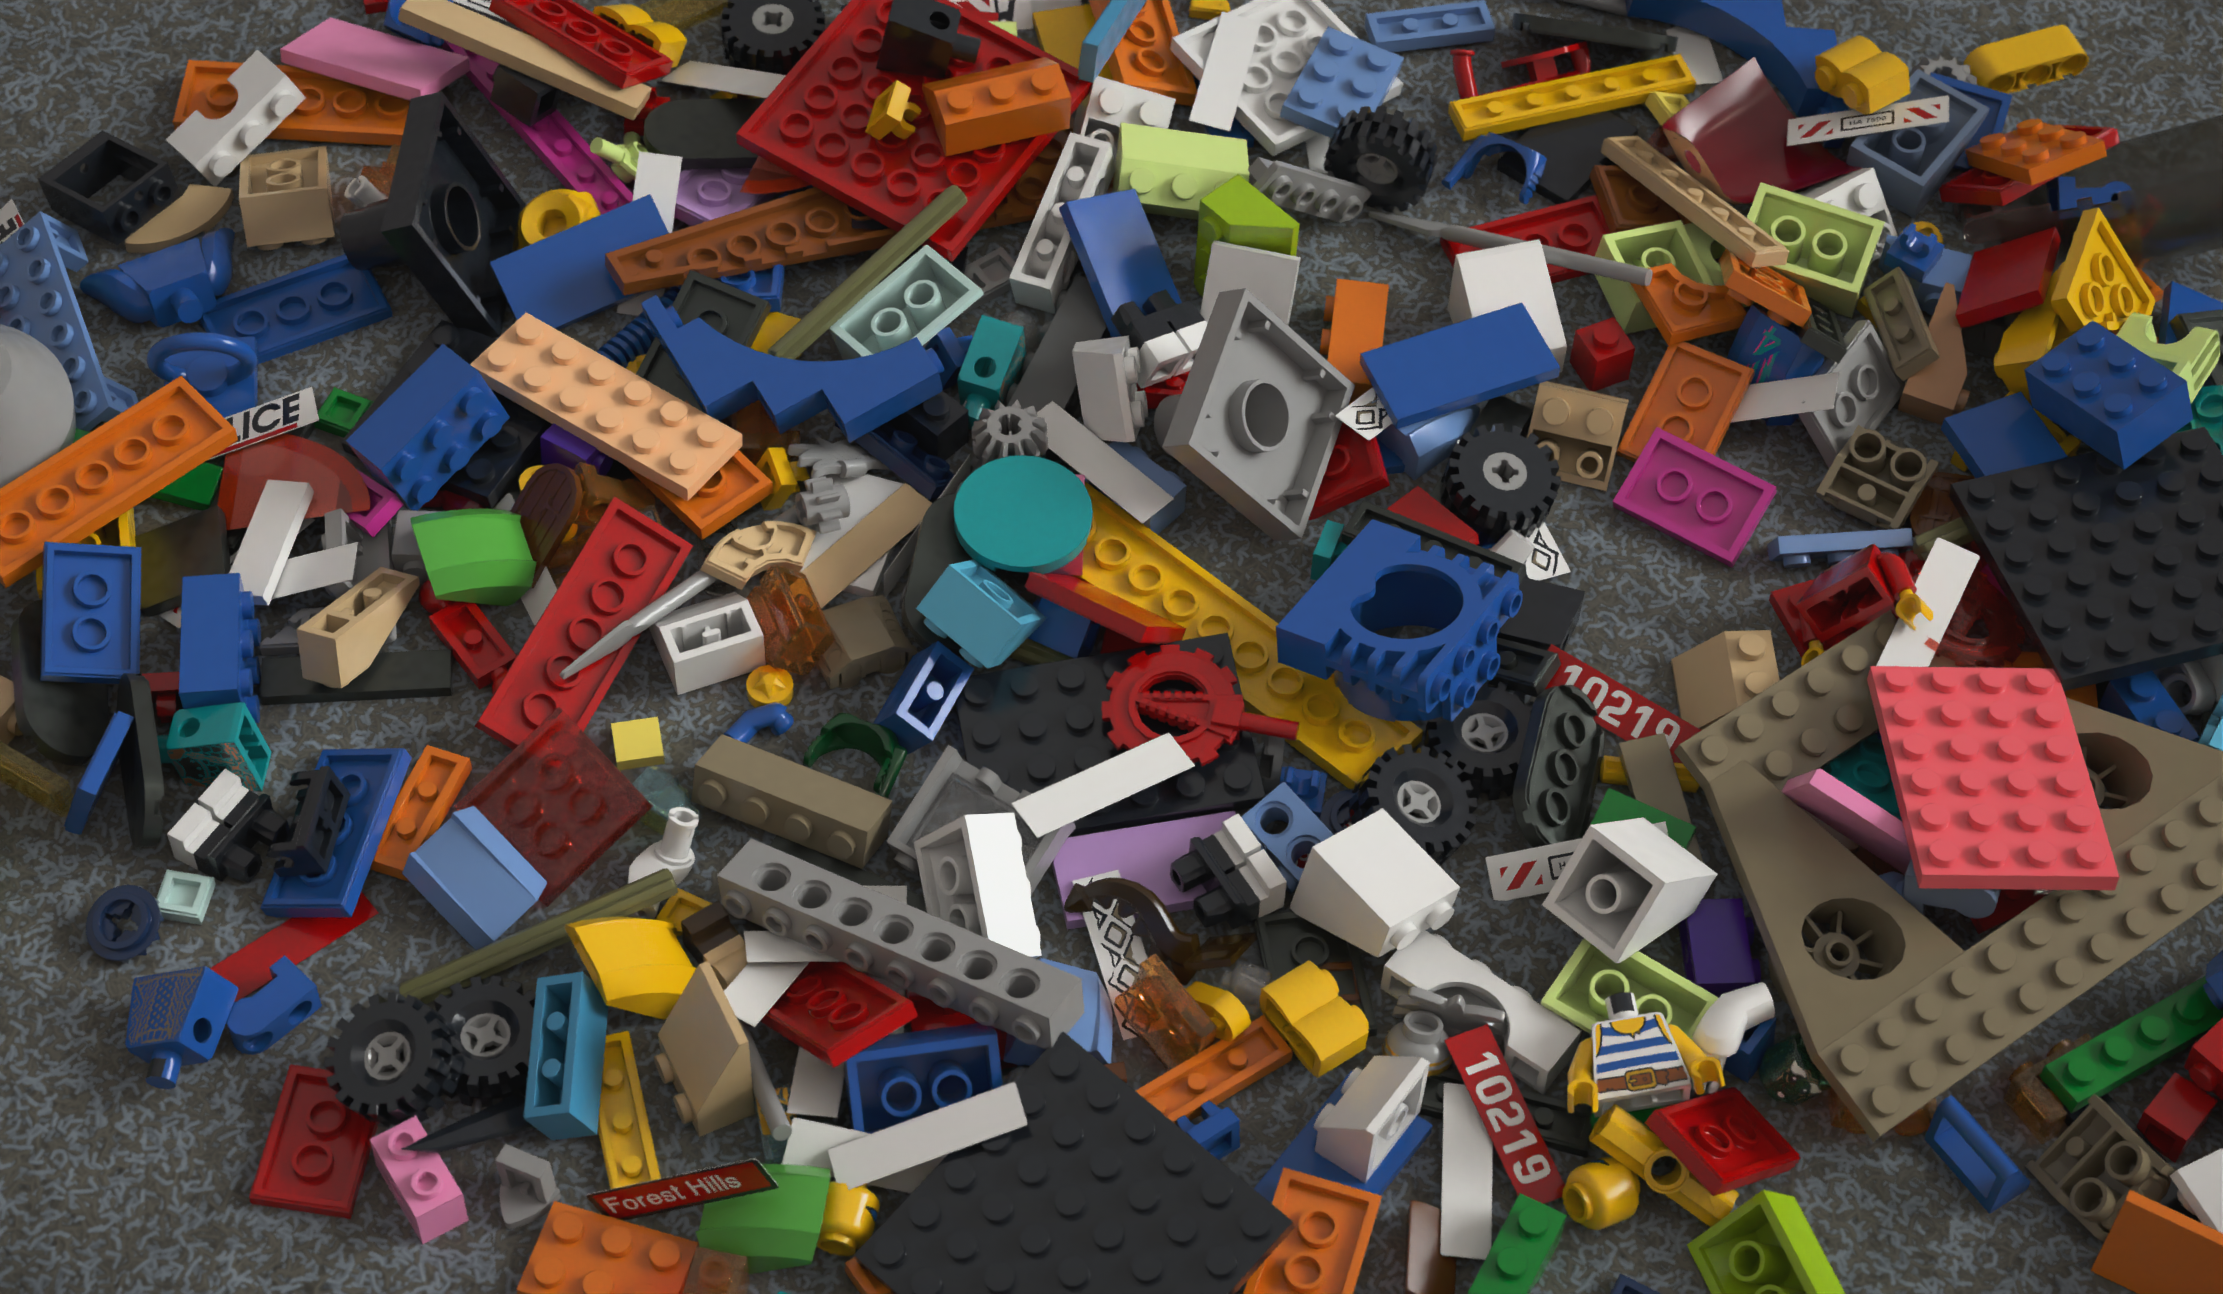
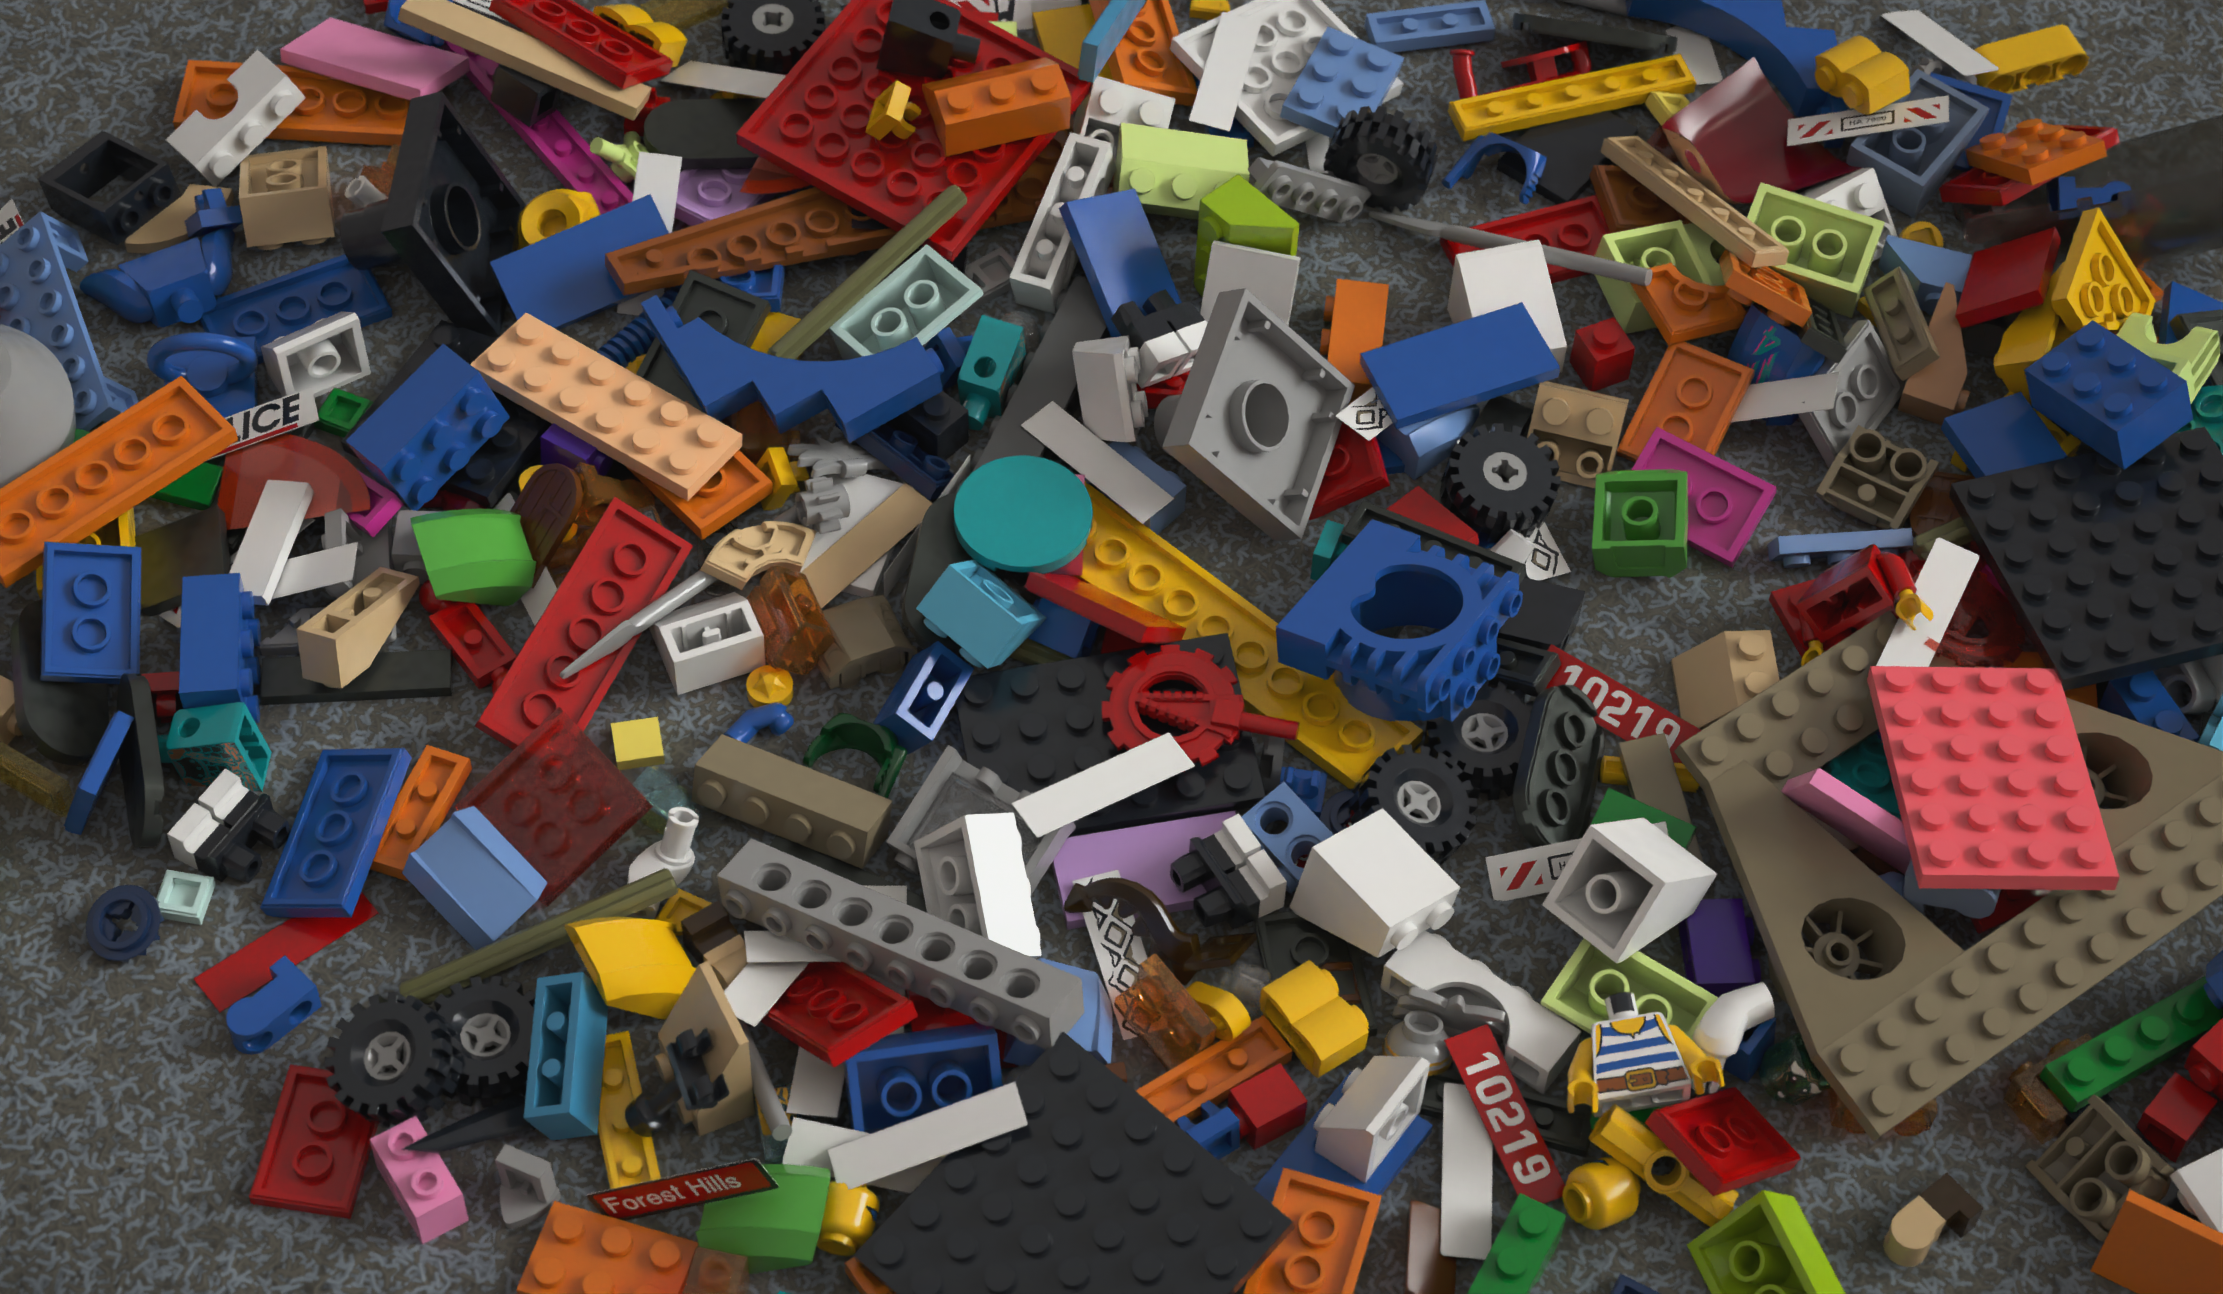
blue torso [125,966,239,1089] -> none
black hinge [267,766,350,877] -> none
light grey gear [972,399,1048,465] -> none
blue tile [1883,223,1945,283] -> none
blue tile [1924,1095,2031,1214] -> none
none -> blue tile [185,188,243,238]
none -> white slope [261,311,371,398]
none -> black bar [625,1027,730,1137]
none -> red brick [1228,1063,1308,1150]
none -> bright green slope [1592,469,1688,578]
none -> white sticker [1882,10,1999,76]
none -> leg [1883,1173,1984,1267]

